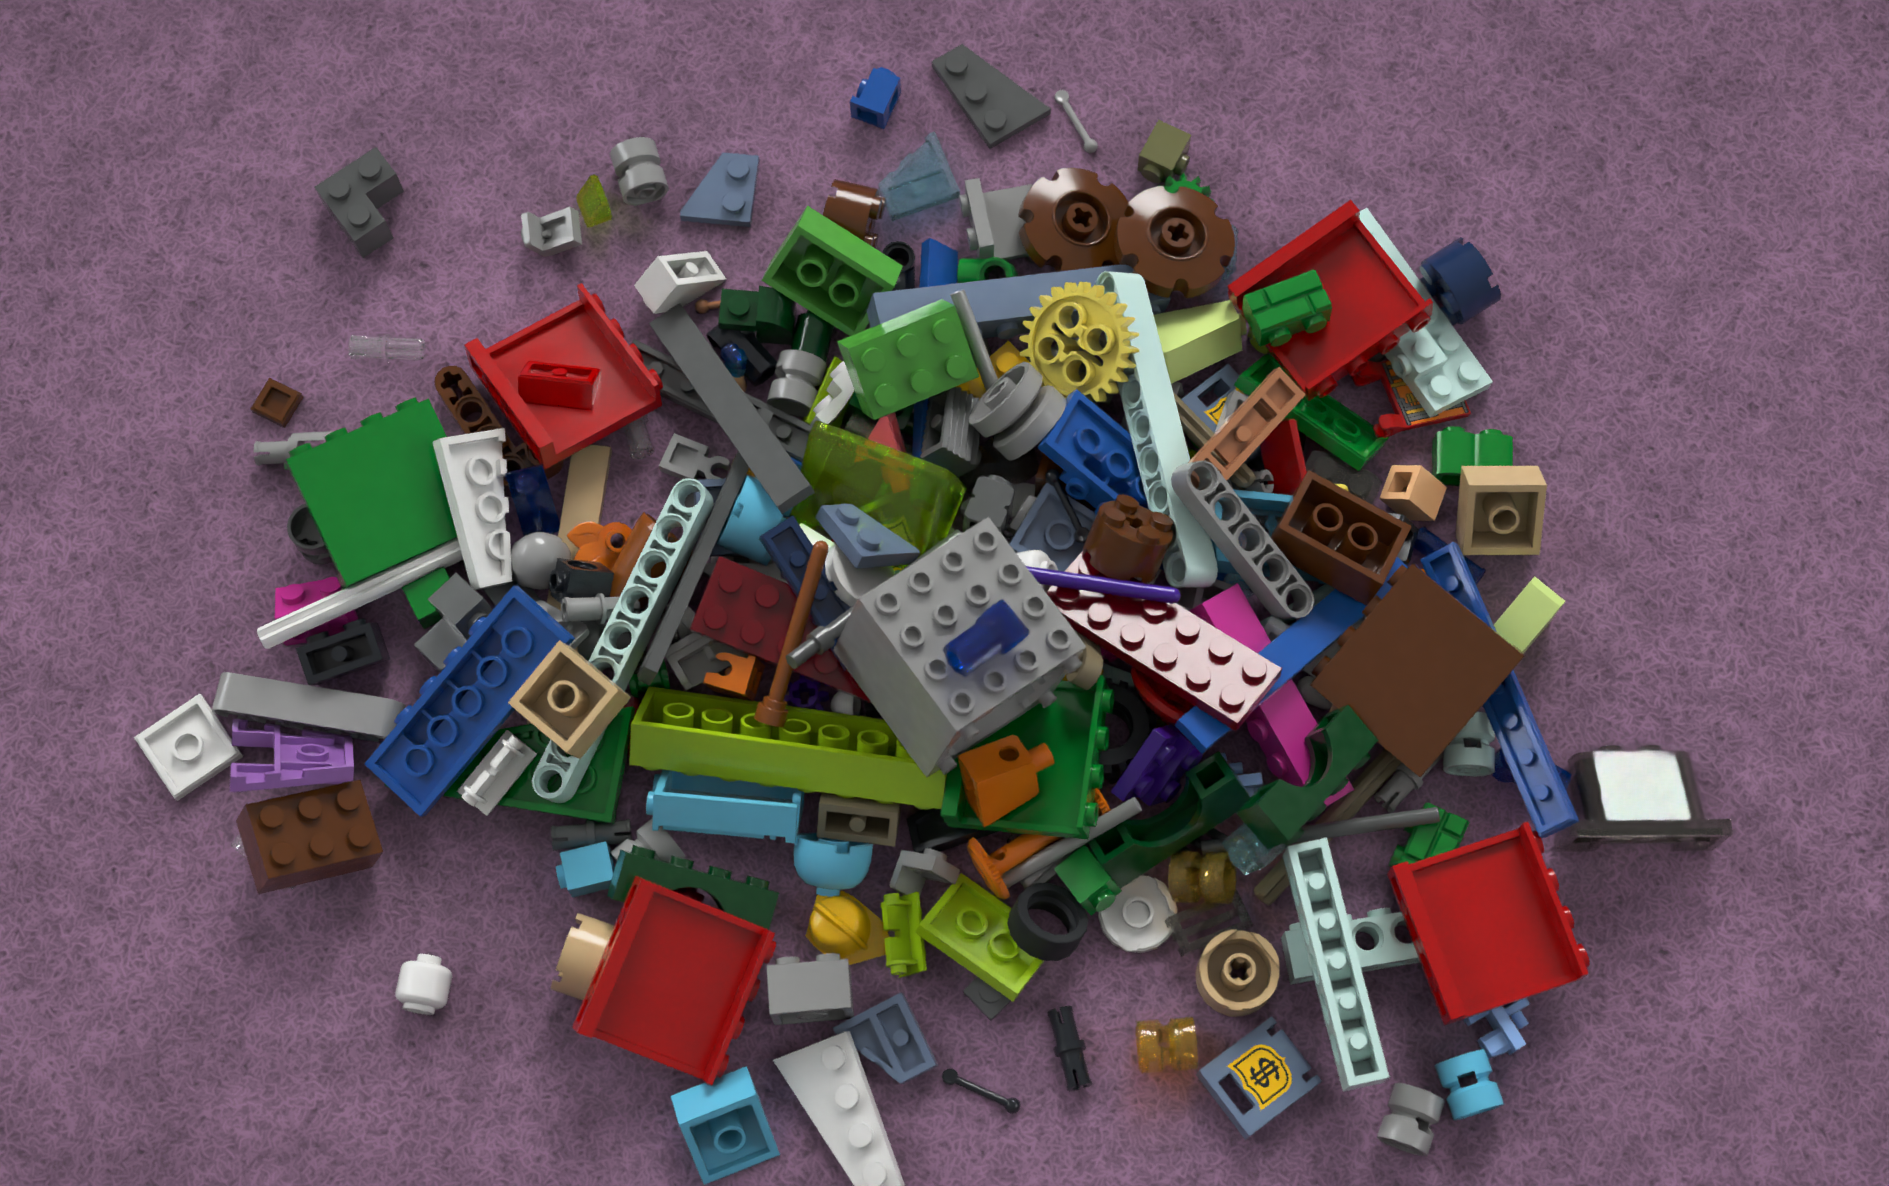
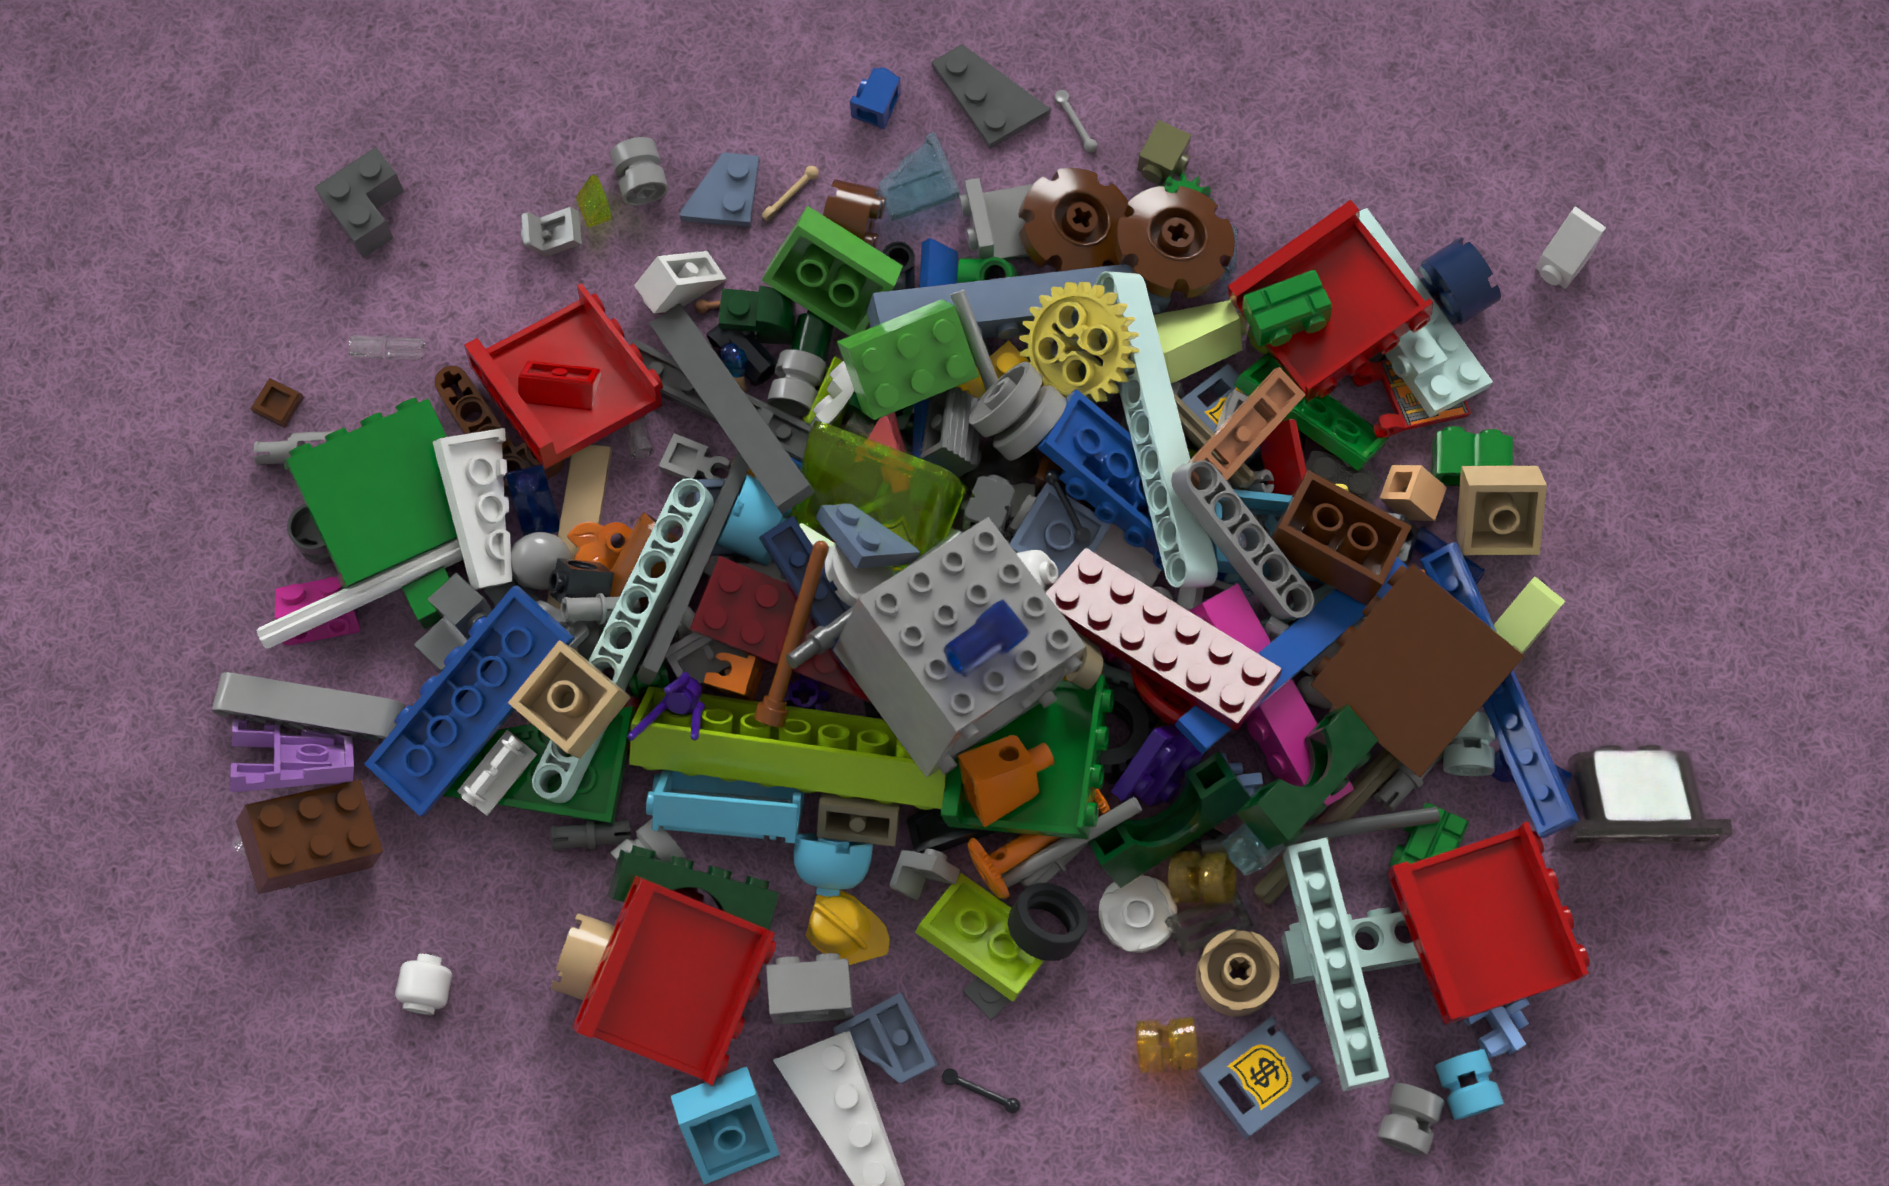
white tile [134,693,243,801] -> none
black brick [296,618,390,685] -> none
medium azure brick [556,841,615,897] -> none
white hinge [831,691,861,716] -> none
lime hinge [880,892,927,978] -> none
dark purple piece [1026,566,1180,603] -> none
black pin [1047,1006,1092,1091] -> none
green brick [1054,844,1122,916] -> none
reddish brown brick [1083,494,1173,584] -> none
none -> dark purple plant [627,672,705,741]
none -> tan hinge [761,166,819,222]
none -> white slope [1535,207,1606,289]

